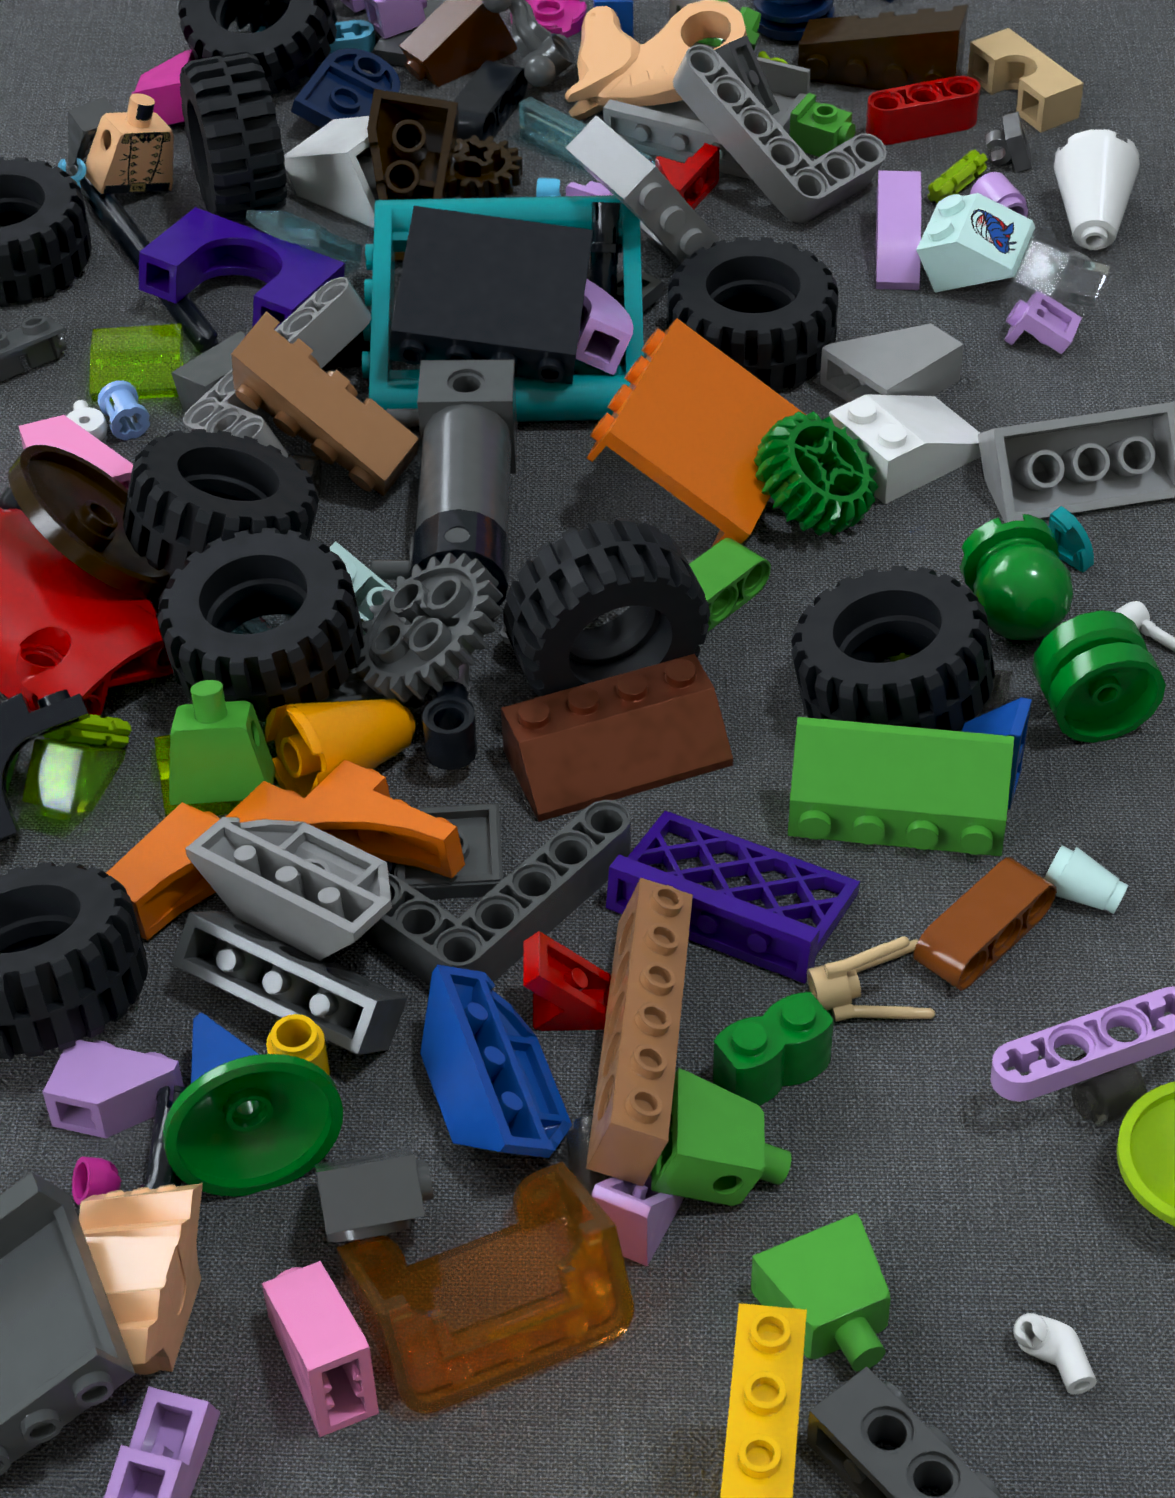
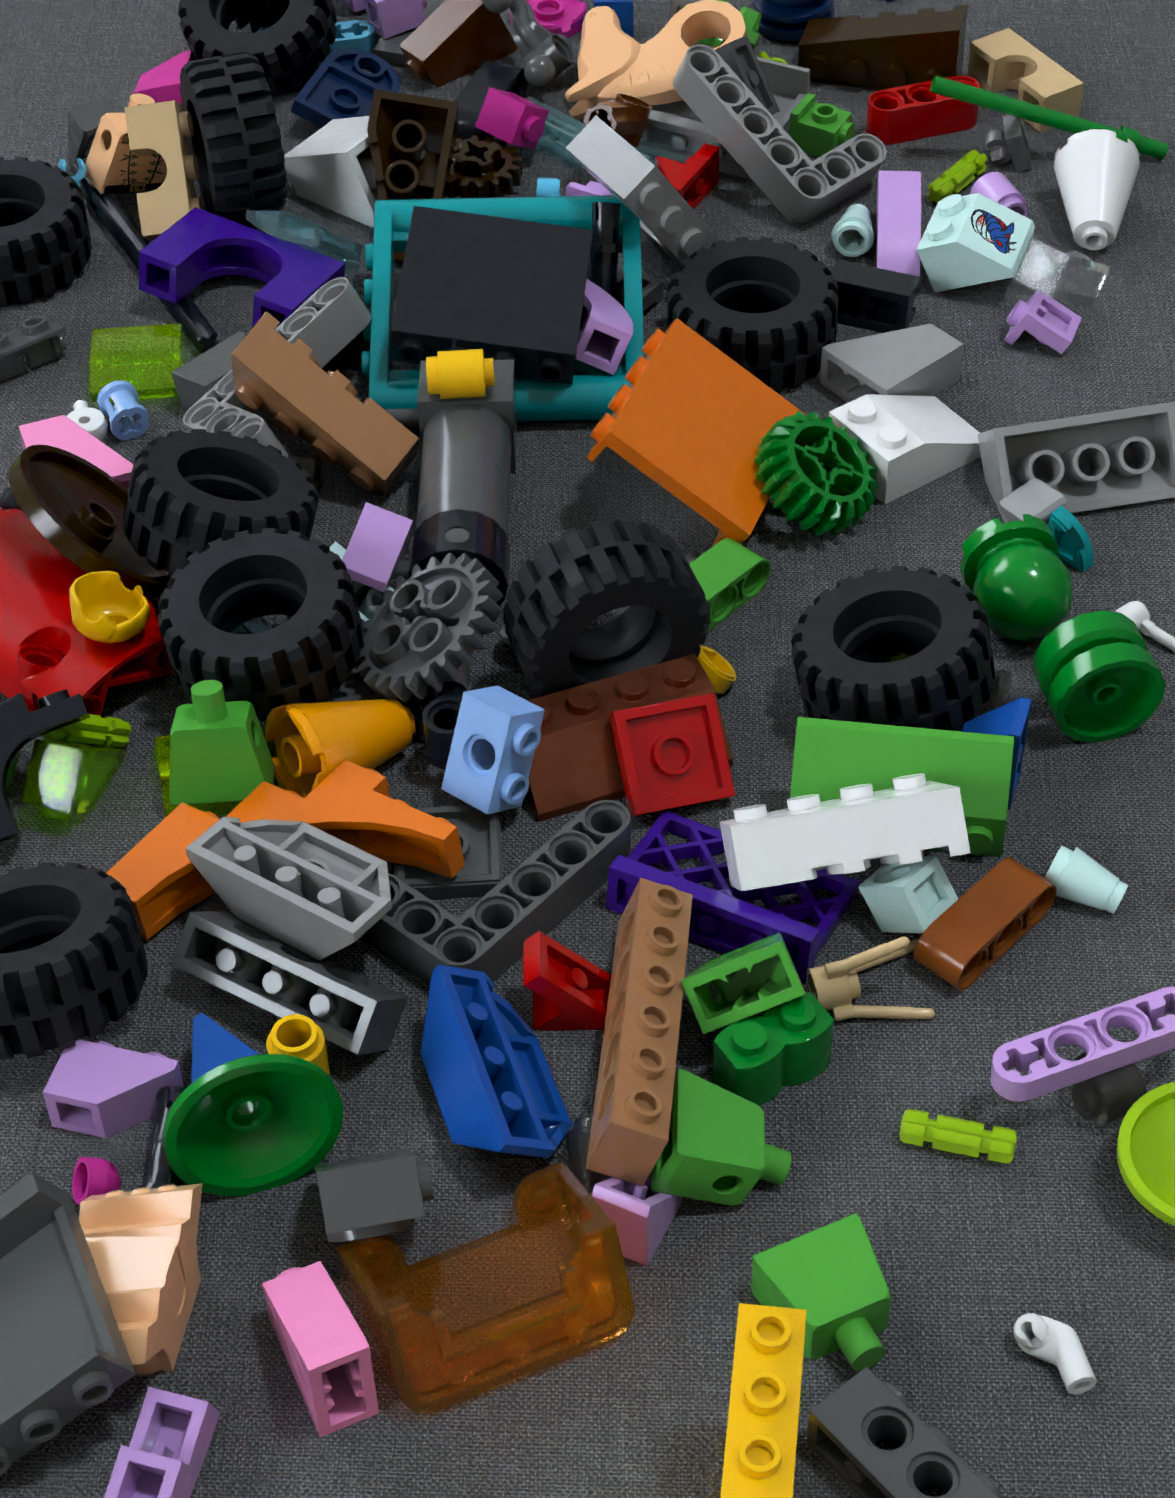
none -> yellow hair [69,571,150,644]
none -> tan arch [124,100,205,241]
none -> lavender slope [342,502,413,592]
none -> yellow brick [426,349,495,399]
none -> light blue brick [441,686,545,815]
none -> dark pink brick [475,87,549,150]
none -> reddish brown piece [583,93,652,147]
none -> red plate [609,693,736,817]
none -> bright green torso [681,933,805,1034]
none -> yellow tile [697,646,736,694]
none -> white wedge [720,773,971,891]
none -> black hinge [830,260,922,332]
none -> light aqua cone [831,204,874,257]
none -> light aqua brick [858,856,958,933]
none -> lime axle [899,1109,1017,1164]
none -> green bar [930,75,1168,160]
none -> light grey slope [999,478,1068,522]

